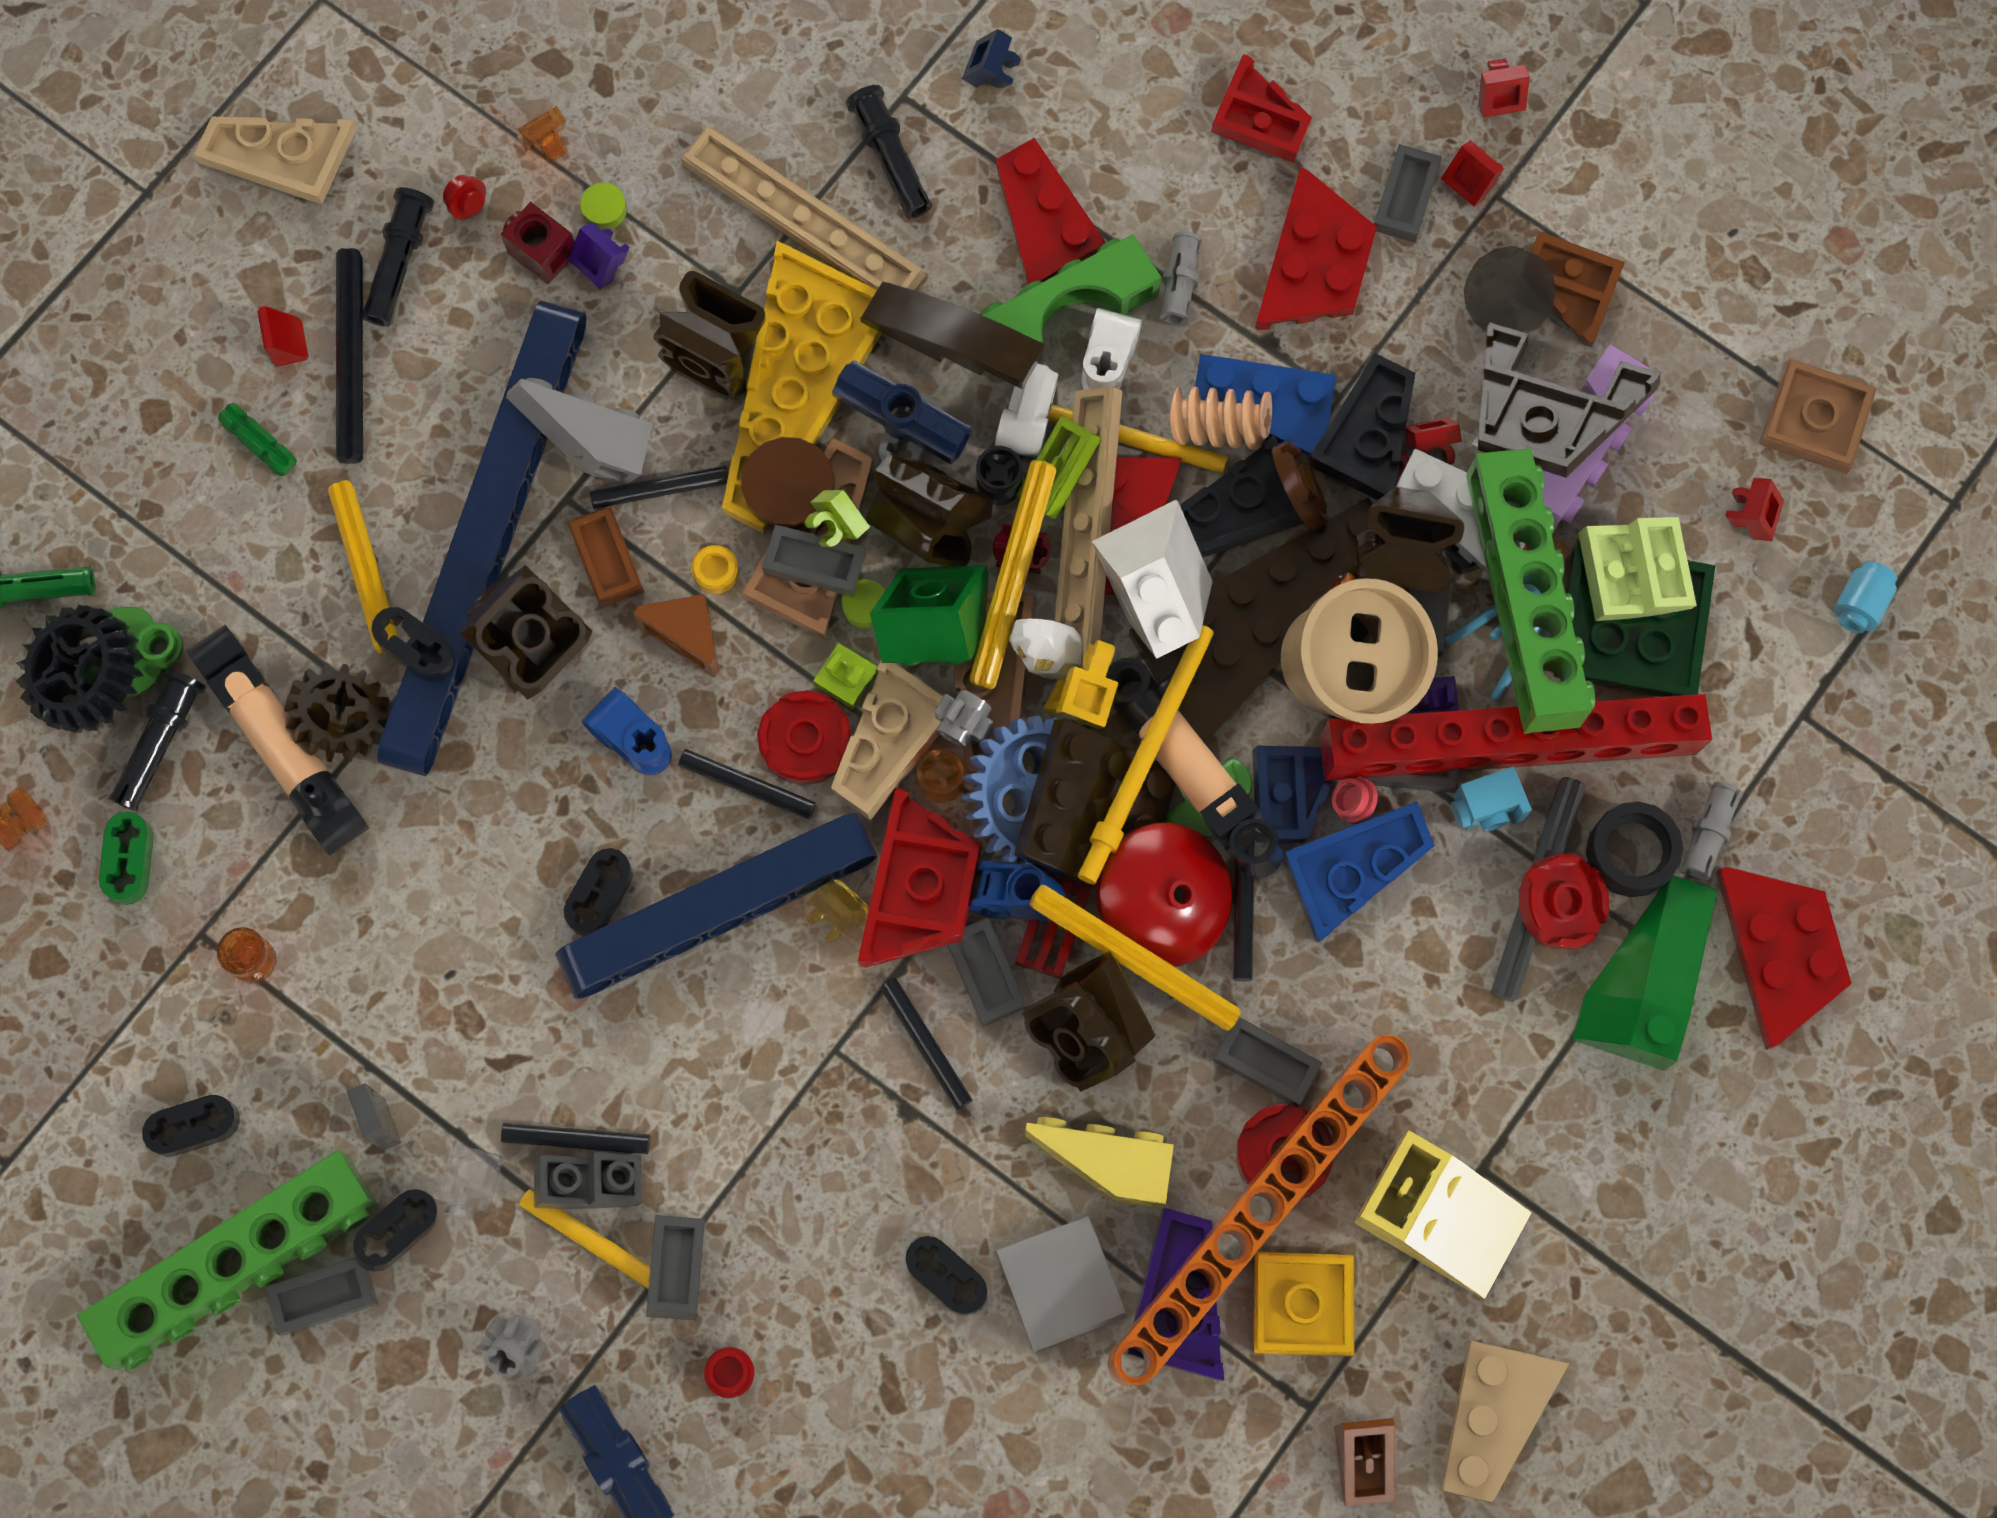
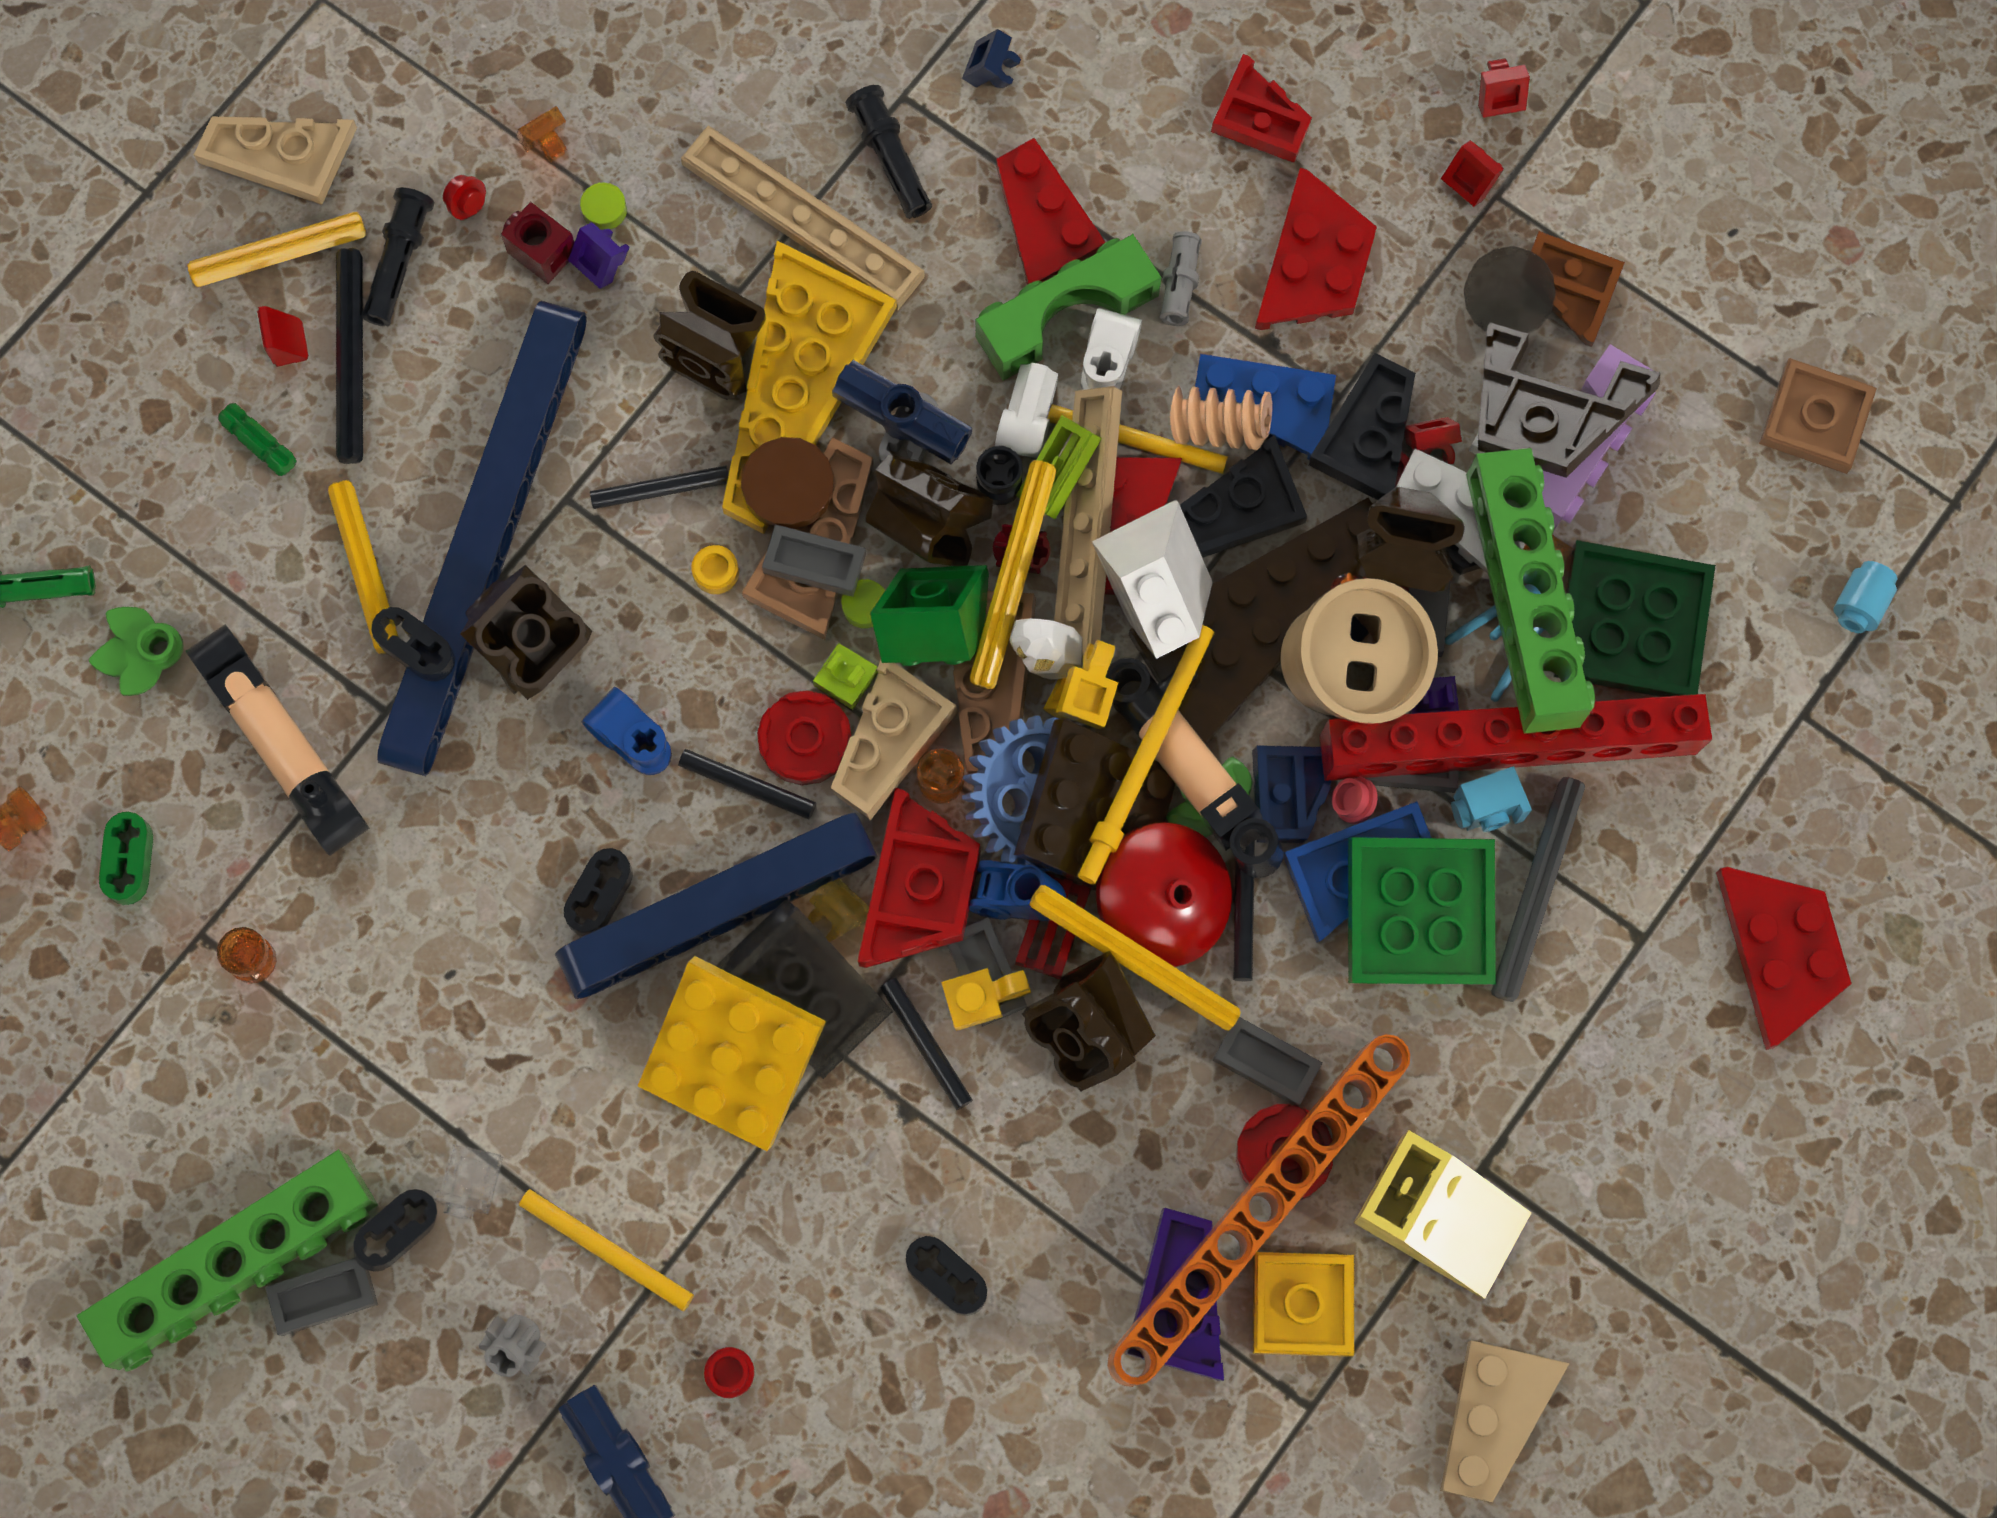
black gear [15,605,144,733] -> none
black pin [108,668,207,812] -> none
black beam [142,1095,240,1157] -> none
dark brown gear [284,663,390,762] -> none
dark grey tile [347,1083,401,1151] -> none
black bar [501,1123,650,1154] -> none
light grey slope [506,378,653,485] -> none
dark grey slope [534,1152,642,1209] -> none
dark orange tile [567,505,644,609] -> none
dark orange slope [633,594,719,677] -> none
dark grey tile [646,1215,705,1321] -> none
lime tile [804,490,870,547] -> none
dark brown slope [860,281,1045,389] -> none
light grey gear [934,690,994,749] -> none
light grey slope [996,1216,1127,1352] -> none
light yellow slope [1025,1117,1174,1209] -> none
reddish brown tile [1272,440,1330,531] -> none
dark orange slope [1334,1418,1395,1506] -> none
dark grey tile [1374,144,1442,243] -> none
red tile [1519,853,1609,950] -> none
green wedge [1571,875,1717,1071] -> none
yellowish green slope [1578,517,1697,621] -> none
black tyre [1586,801,1684,897] -> none
light grey pin [1680,782,1743,880] -> none
red tile [1725,477,1784,541] -> none
none -> yellow axle [187,212,366,287]
none -> yellow plate [638,956,826,1151]
none -> clear smoke slope [716,900,894,1079]
none -> yellow plate [941,968,1031,1031]
none -> green plate [1348,837,1496,985]

